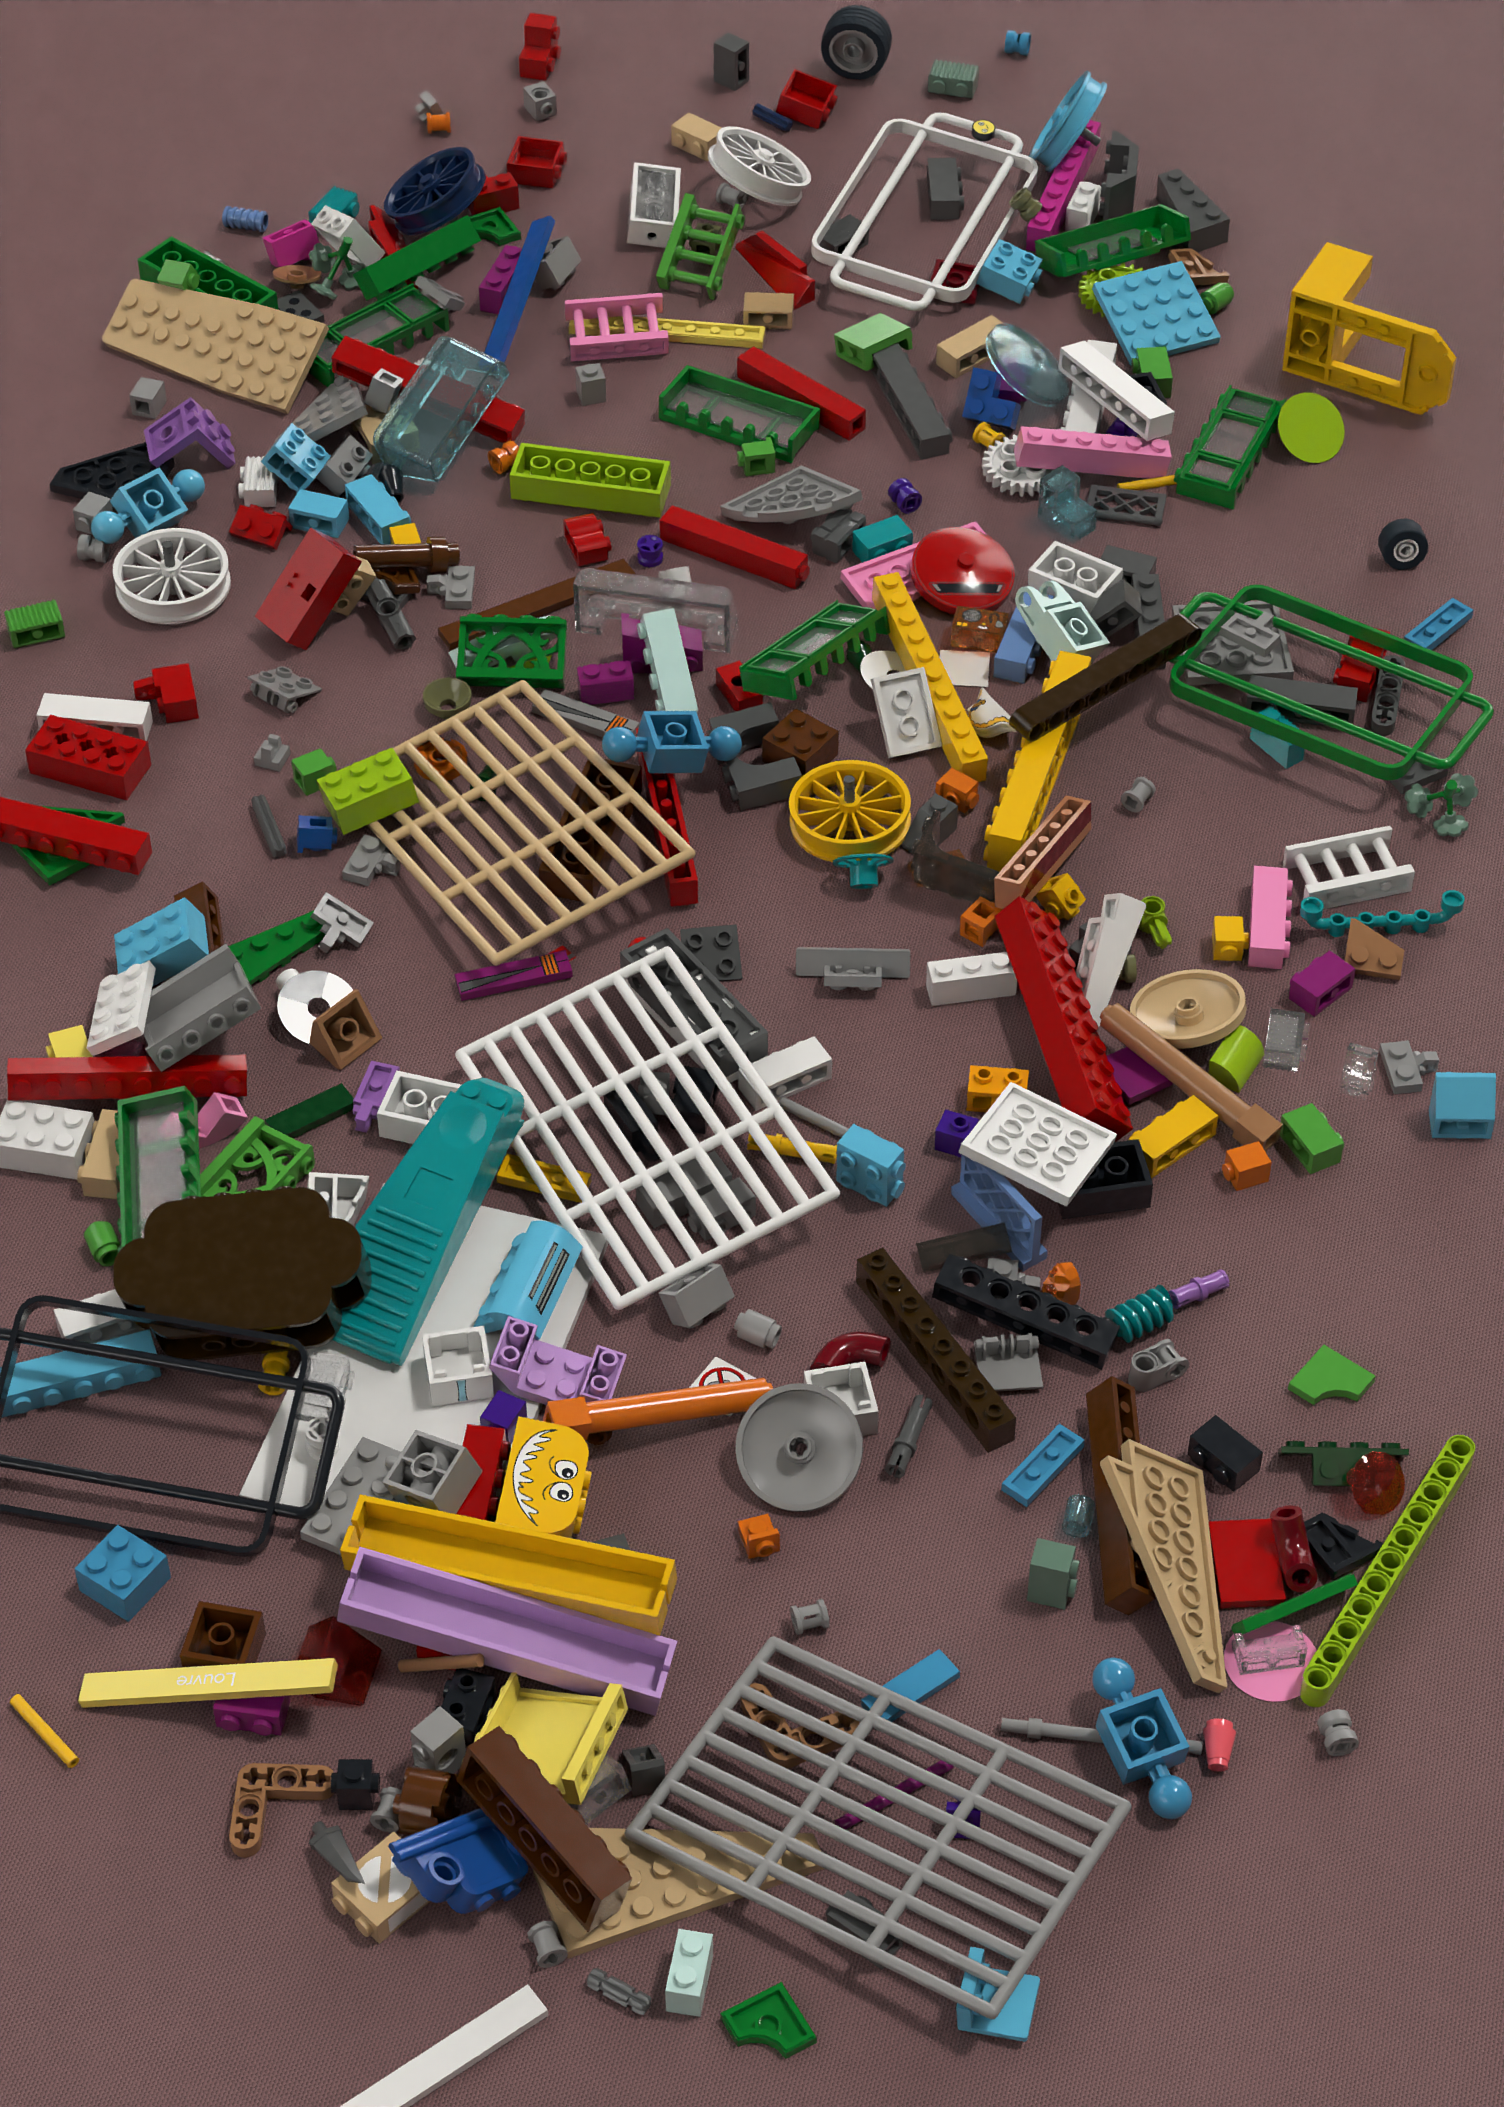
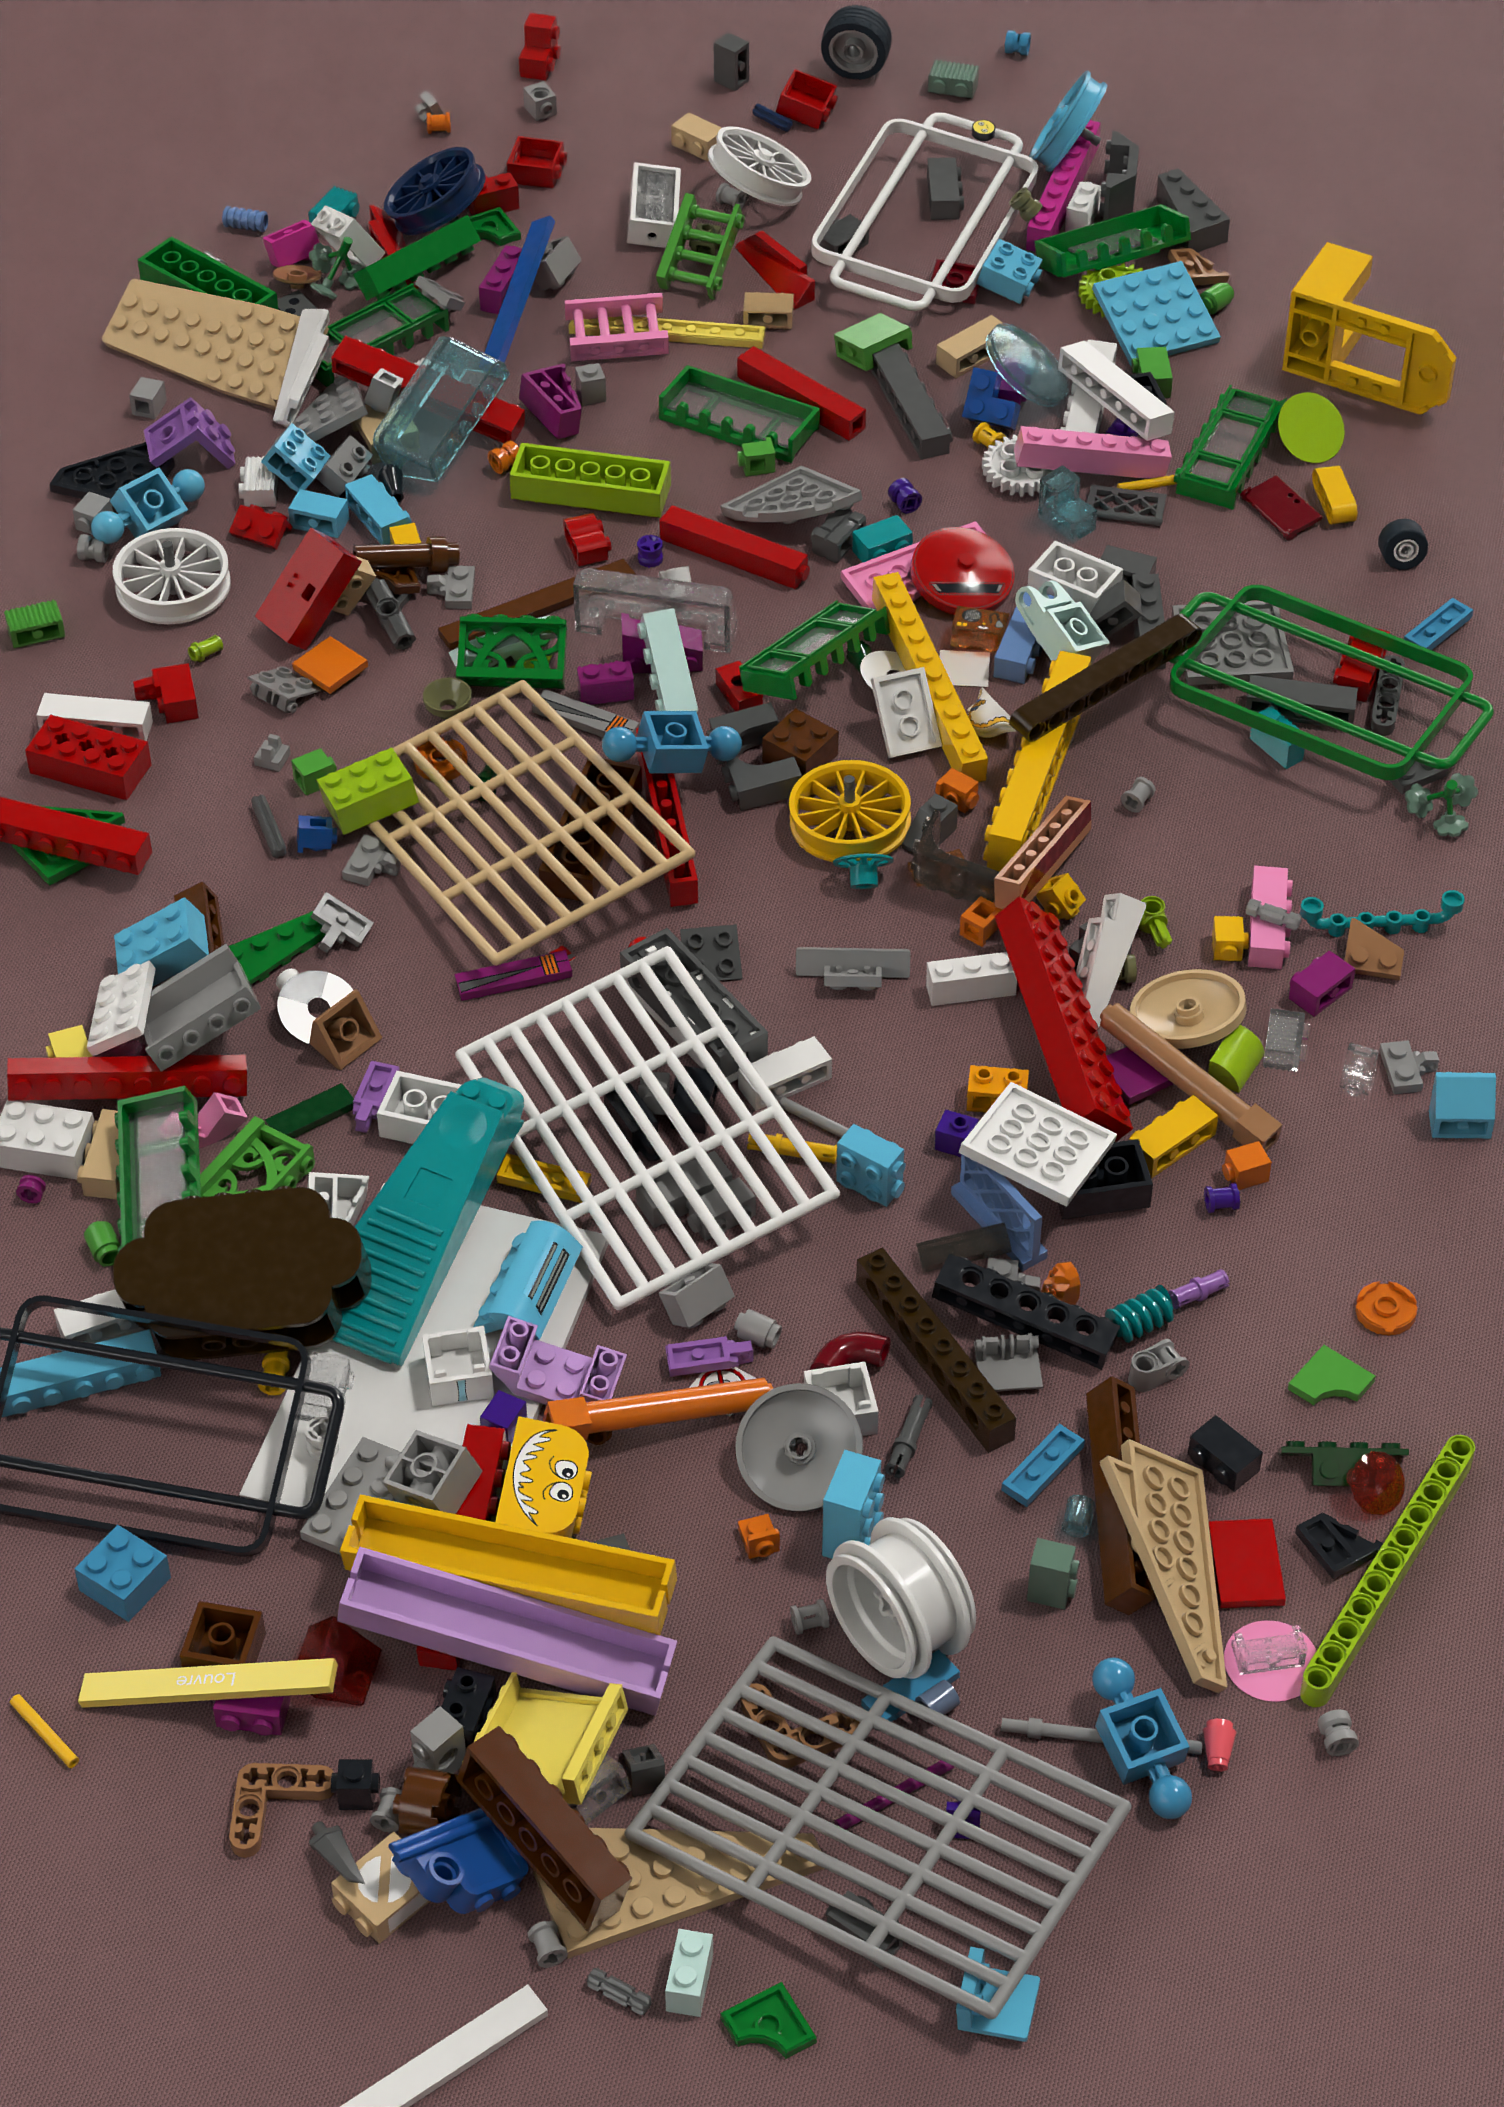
bright green brick [157,259,200,291] -> none
medium nougat bar [398,1654,484,1673] -> none
light grey hinge [1220,611,1281,657] -> none
green tile [1231,1574,1358,1638] -> none
dark red cylinder [1270,1505,1318,1592] -> none
bright green brick [1280,1103,1344,1175] -> none
white fence [1283,826,1415,909] -> none
none -> magenta bush [16,1175,46,1204]
none -> lime pin [188,634,223,662]
none -> white wedge [273,309,330,427]
none -> orange tile [292,636,368,694]
none -> magenta wedge [519,363,582,439]
none -> medium lavender hinge [665,1336,754,1377]
none -> medium azure brick [822,1450,885,1559]
none -> white wheel [826,1517,976,1679]
none -> sand blue gear [915,1680,960,1715]
none -> dark purple bush [1204,1183,1240,1213]
none -> dark red door [1240,475,1323,541]
none -> light grey axle [1246,899,1301,930]
none -> yellow beam [1312,465,1358,524]
none -> orange tile [1355,1281,1417,1336]

